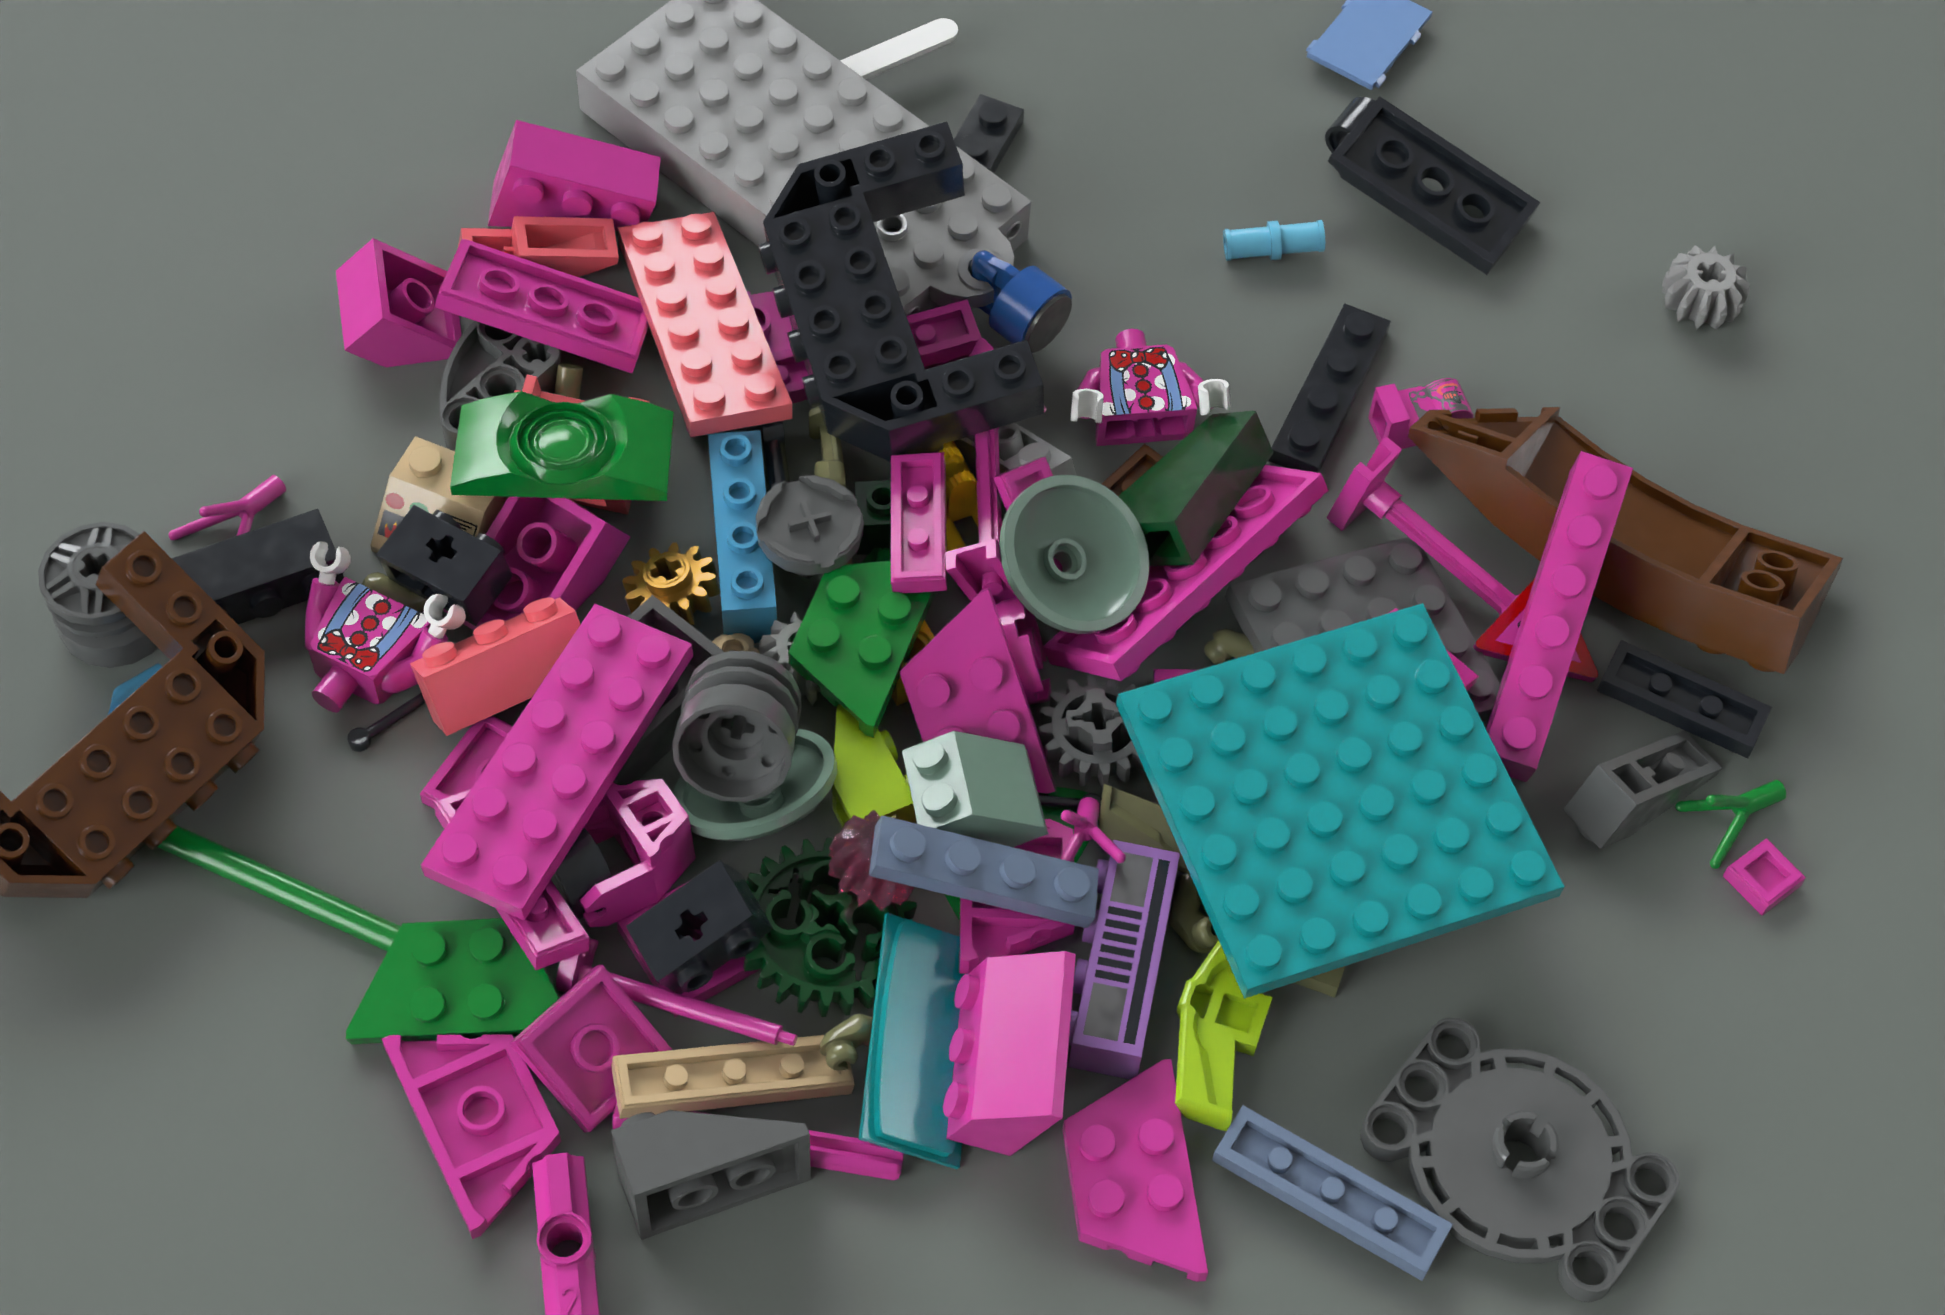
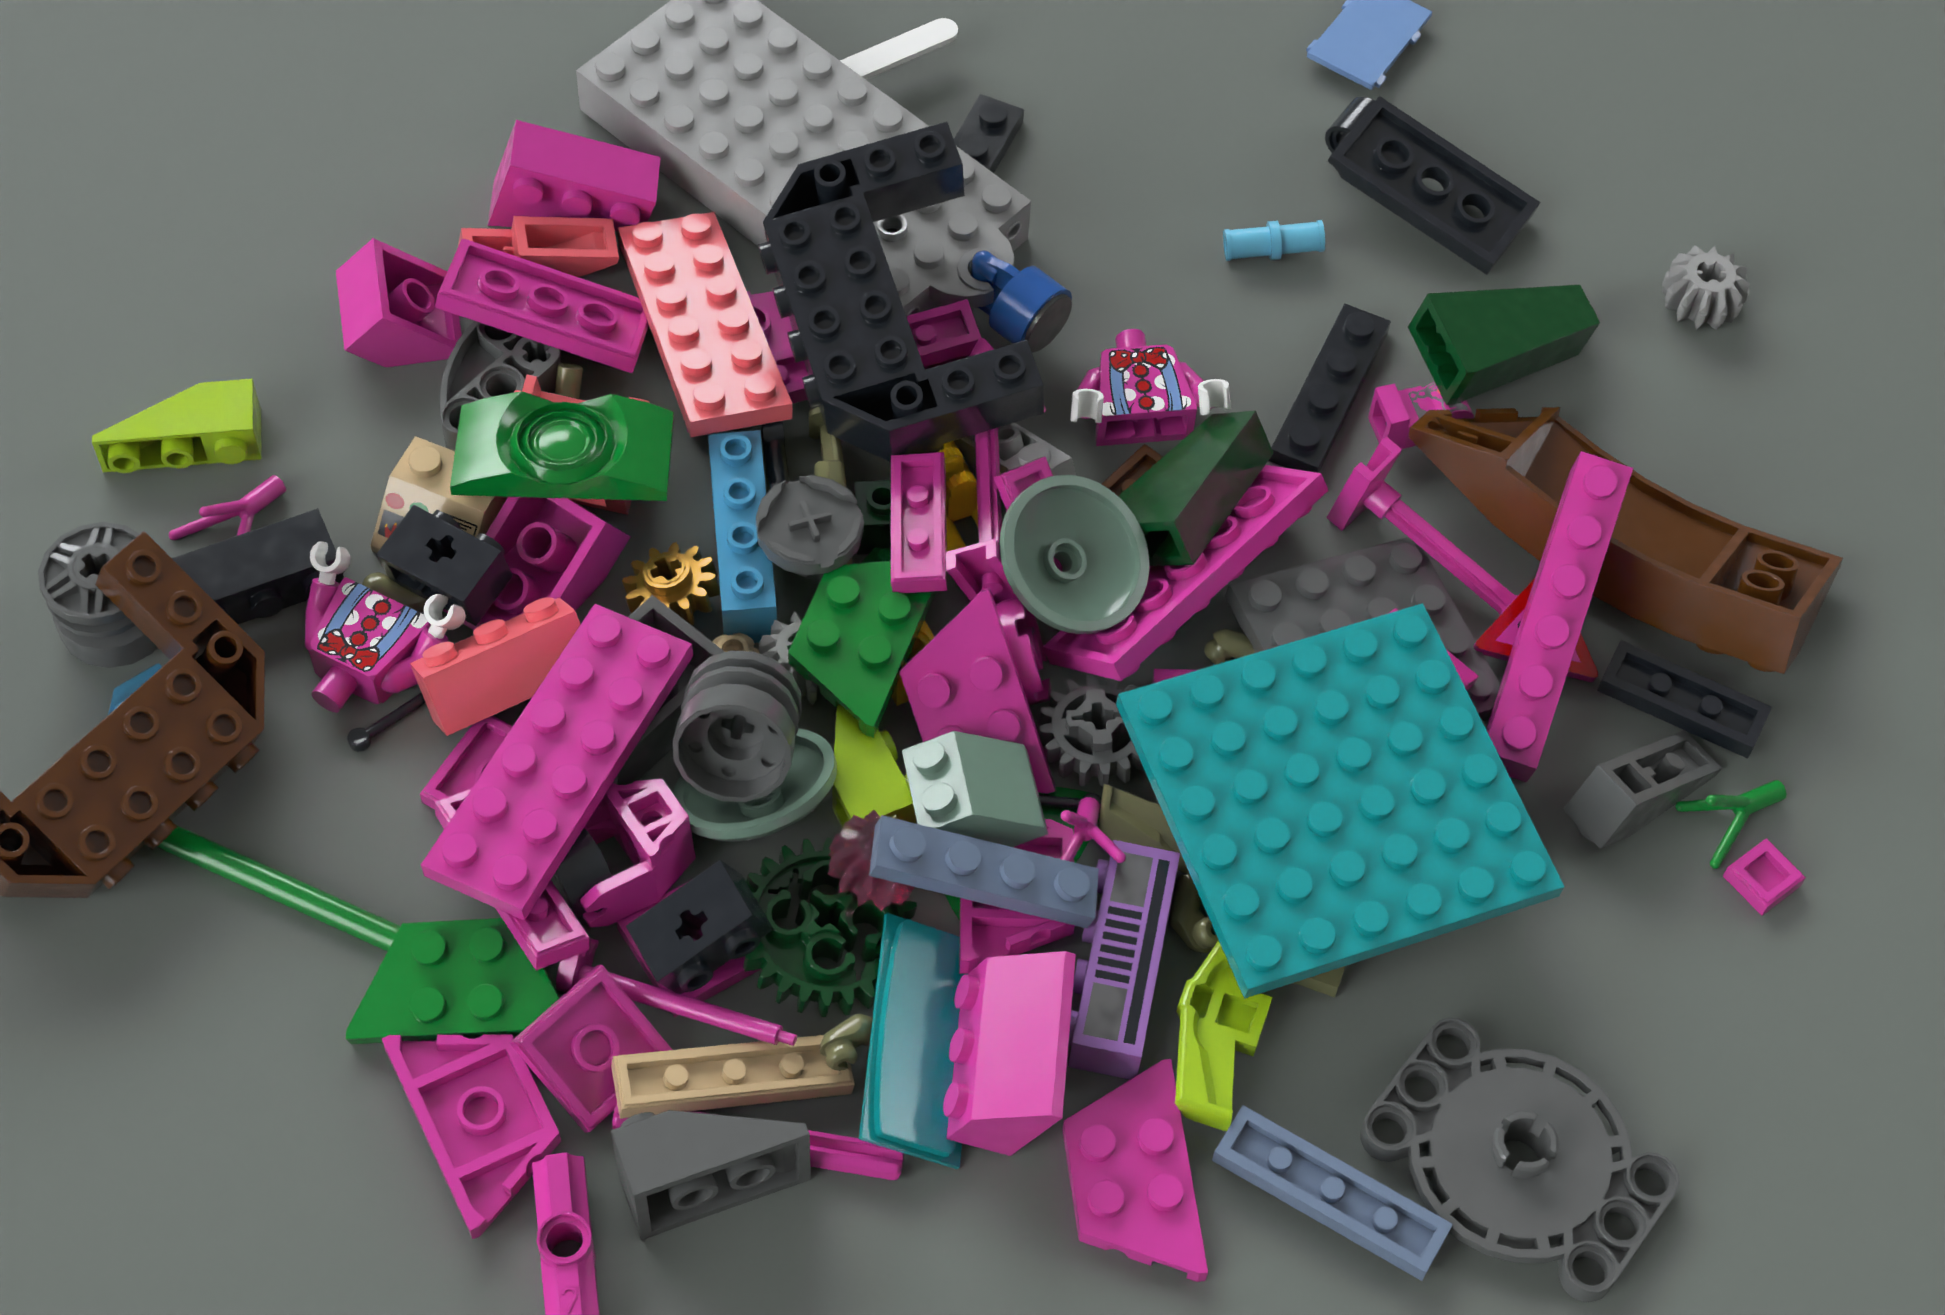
none -> lime slope [92,378,262,473]
none -> dark green slope [1408,285,1600,405]

